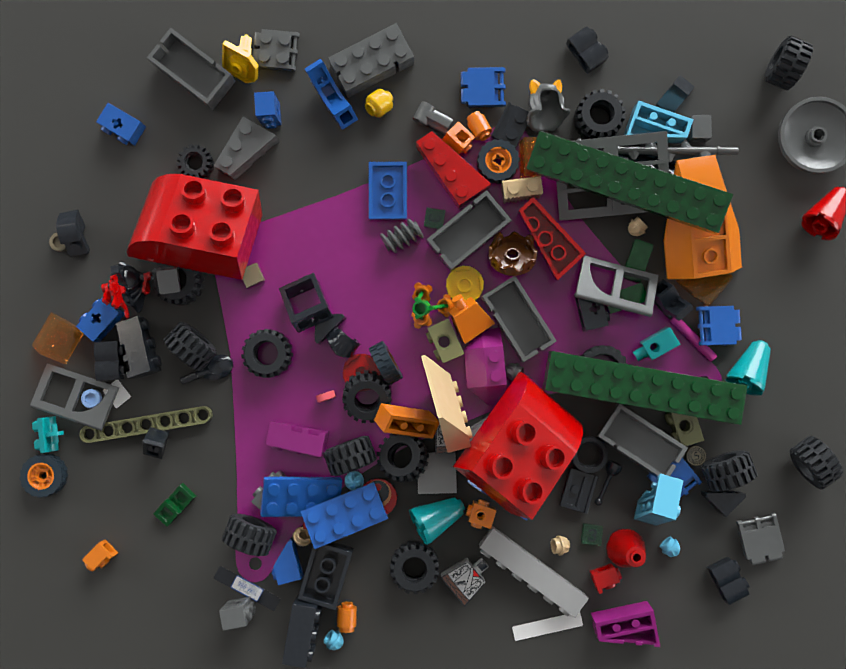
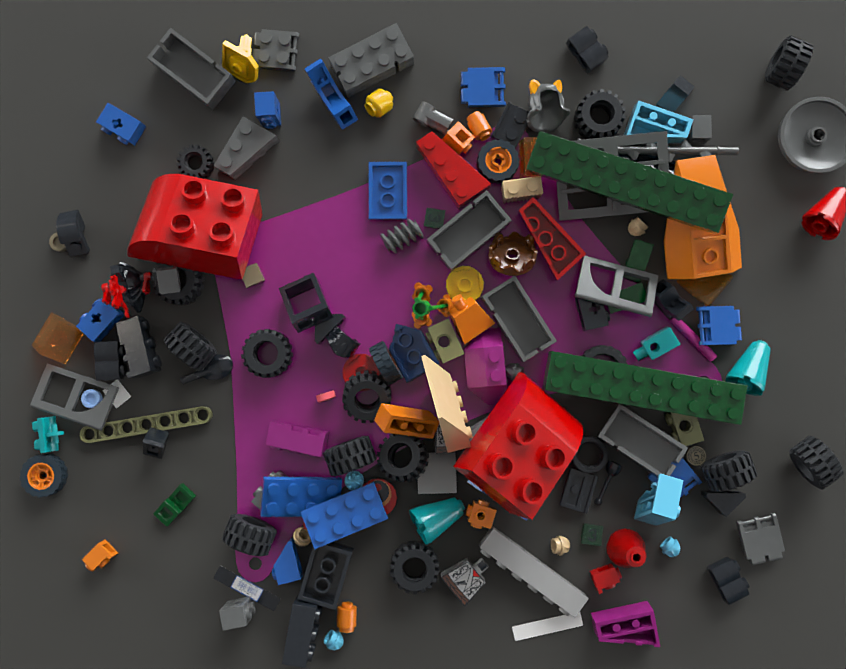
none -> dark blue tile [389,324,440,383]

